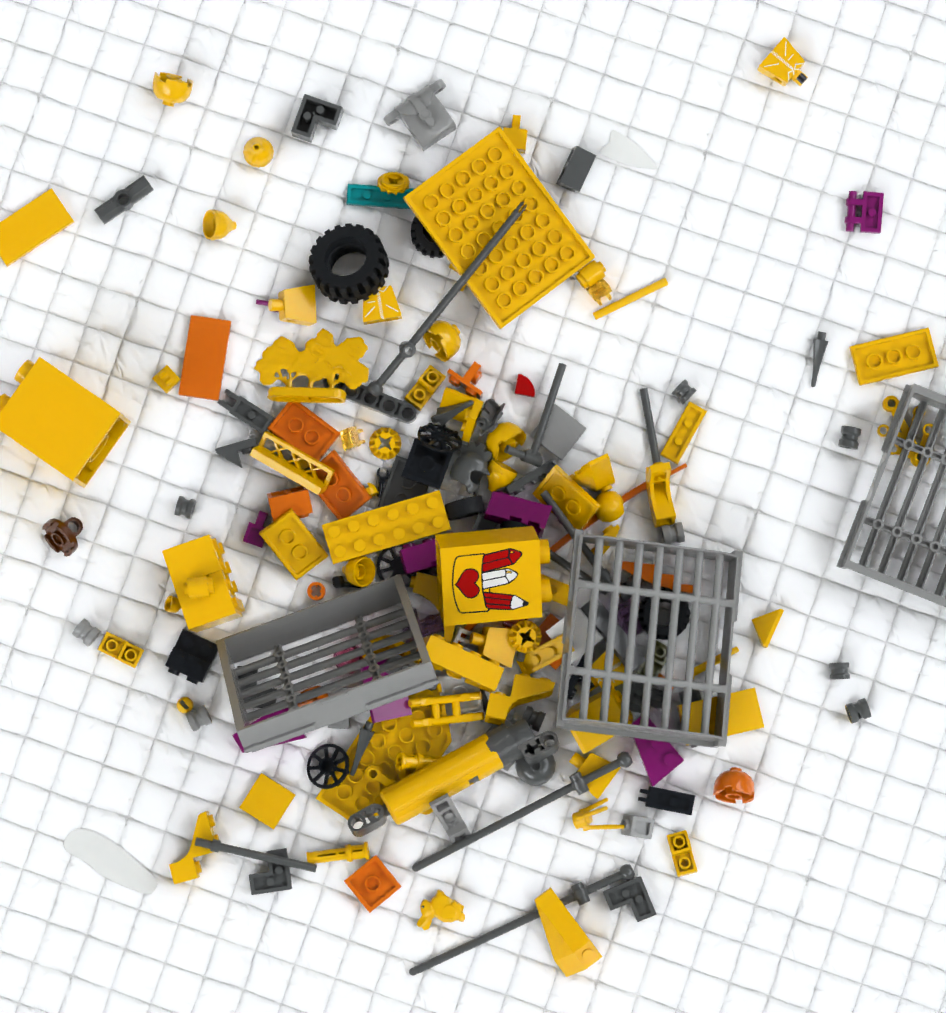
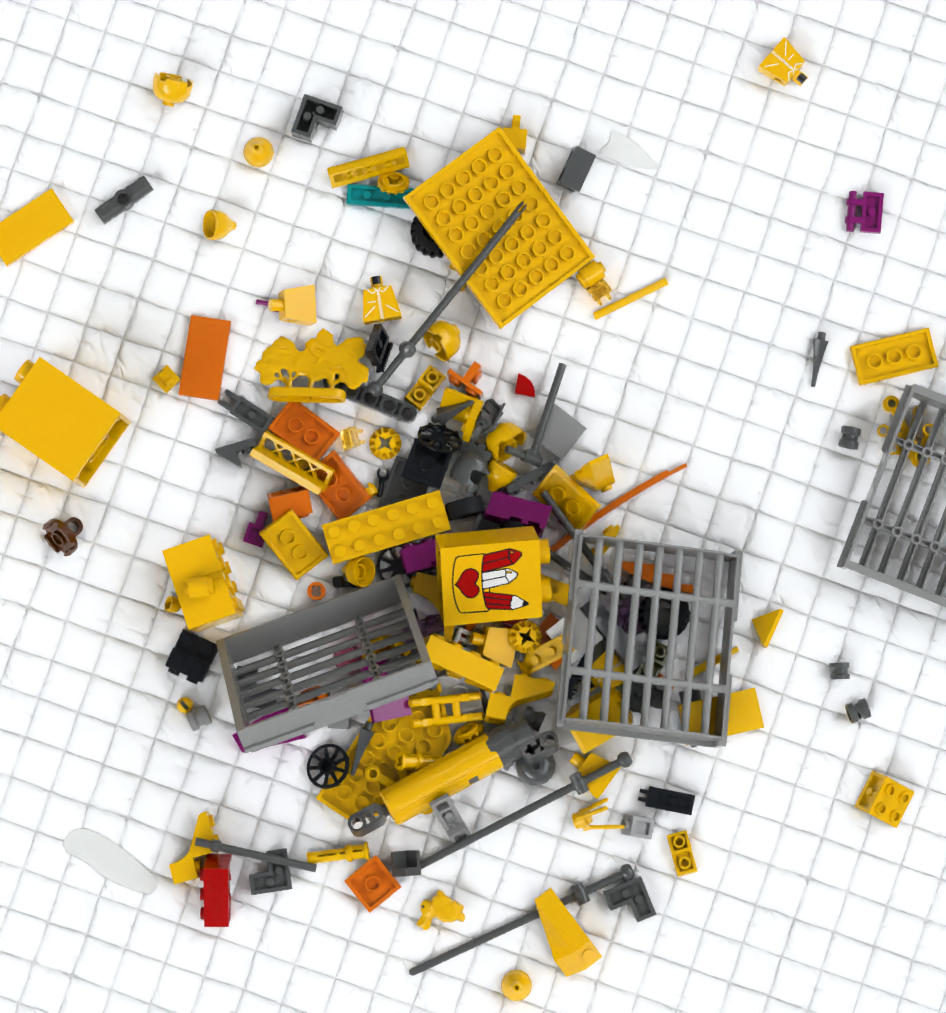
light grey wheel [72,618,101,647] -> none
yellow slope [97,631,144,668] -> none
dark grey wheel [174,496,196,519] -> none
yellow tile [239,773,296,830] -> none
black tyre [308,223,390,304] -> none
light grey piece [383,79,457,152] -> none
yellow hair [595,491,624,522] -> none
magenta wedge [632,715,685,787] -> none
dark grey bar [639,388,661,464] -> none
yellow arch [646,462,676,528] -> none
yellow tile [660,401,707,465] -> none
light grey wheel [661,522,685,545] -> none
dark grey wheel [671,379,697,405] -> none
orange cylinder [713,767,755,803] -> none
none -> red wedge [200,854,232,927]
none -> yellow fence [327,147,410,189]
none -> black plate [365,323,393,373]
none -> dark grey panel [391,850,421,877]
none -> yellow gear [453,721,484,745]
none -> yellow helmet [501,969,532,1001]
none -> yellow bracket [854,770,914,828]

